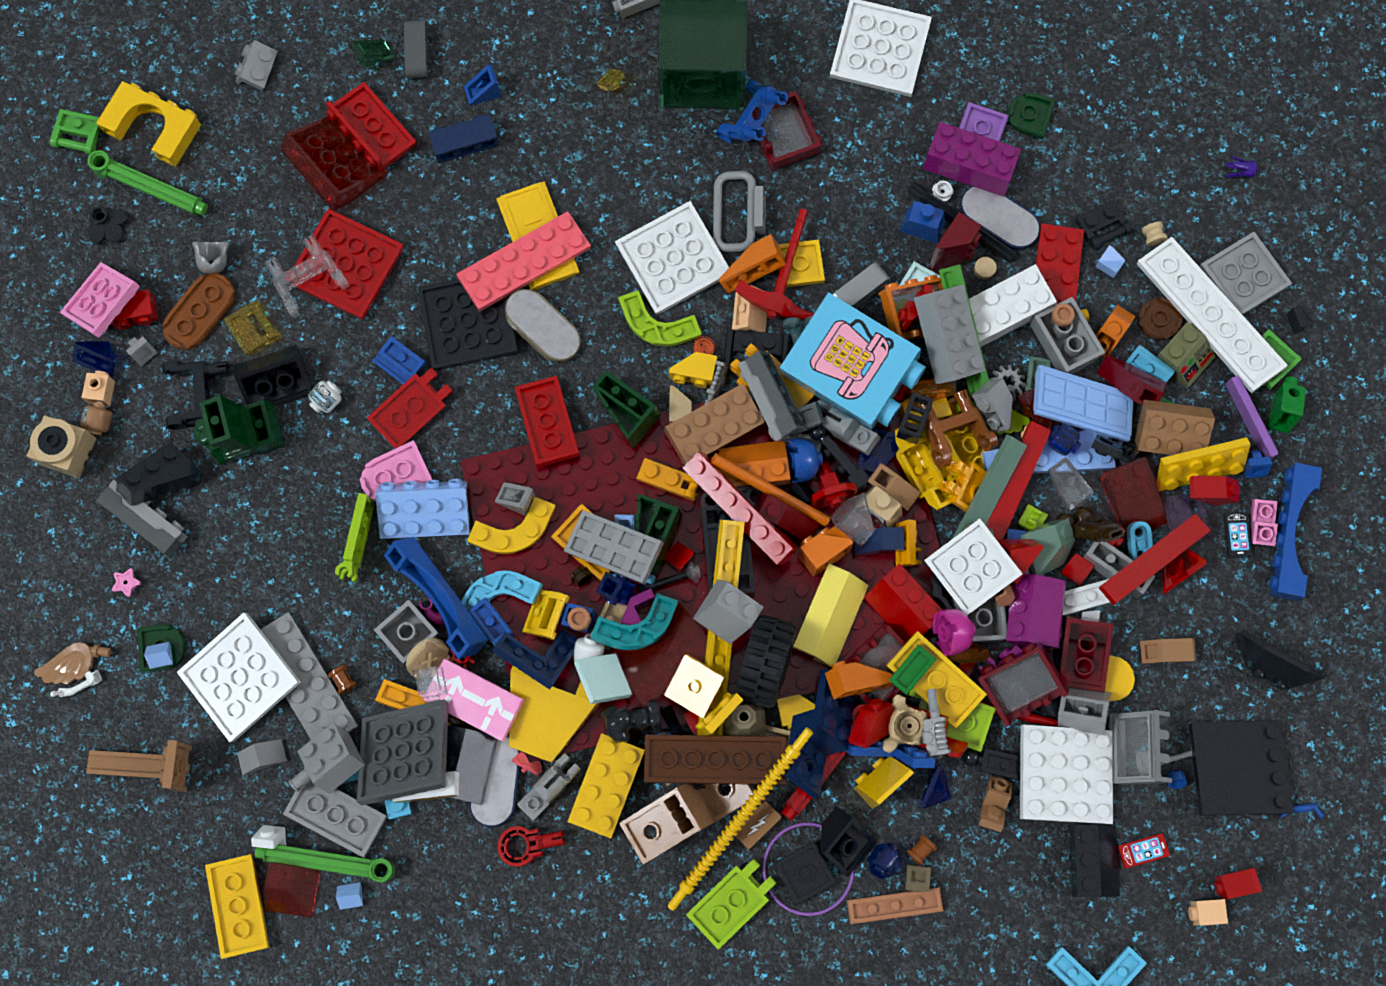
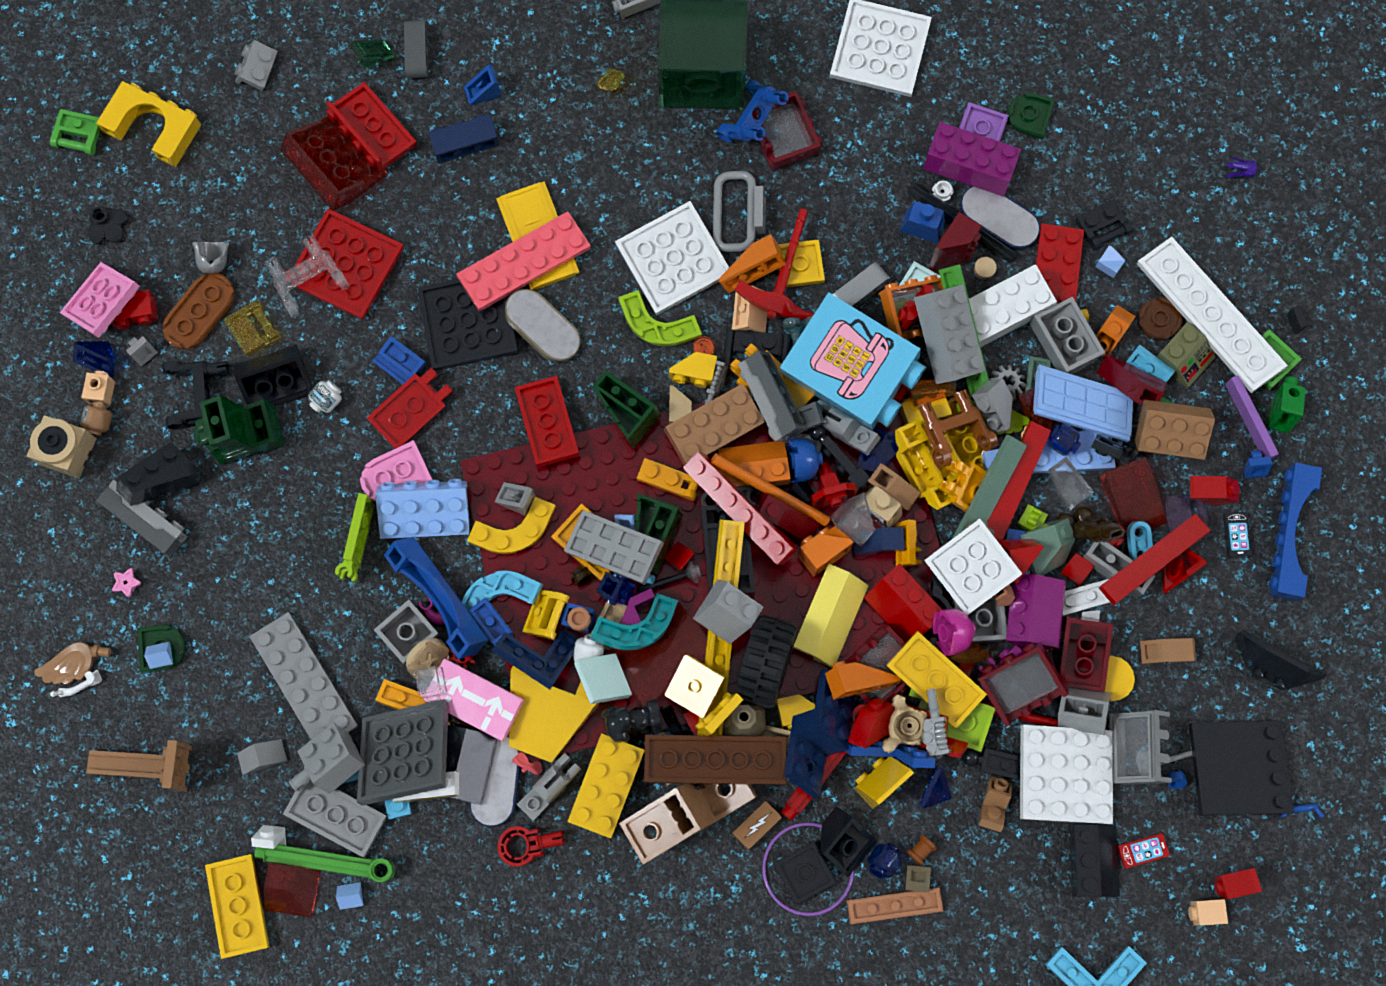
bright green piece [88,150,208,216] -> none
white plate [177,613,301,742] -> none
dark orange bush [328,665,357,695] -> none
yellow hose [667,727,813,911] -> none
lime tile [686,859,776,950] -> none
green tile [888,644,936,695] -> none
black slope [896,392,934,444] -> none
nougat tile [1051,303,1075,327] -> none
tan wheel [1141,222,1168,247] -> none
yellow plate [1156,437,1251,491] -> none
light grey plate [1199,232,1292,315] -> none
bright pink slope [1251,499,1278,546] -> none

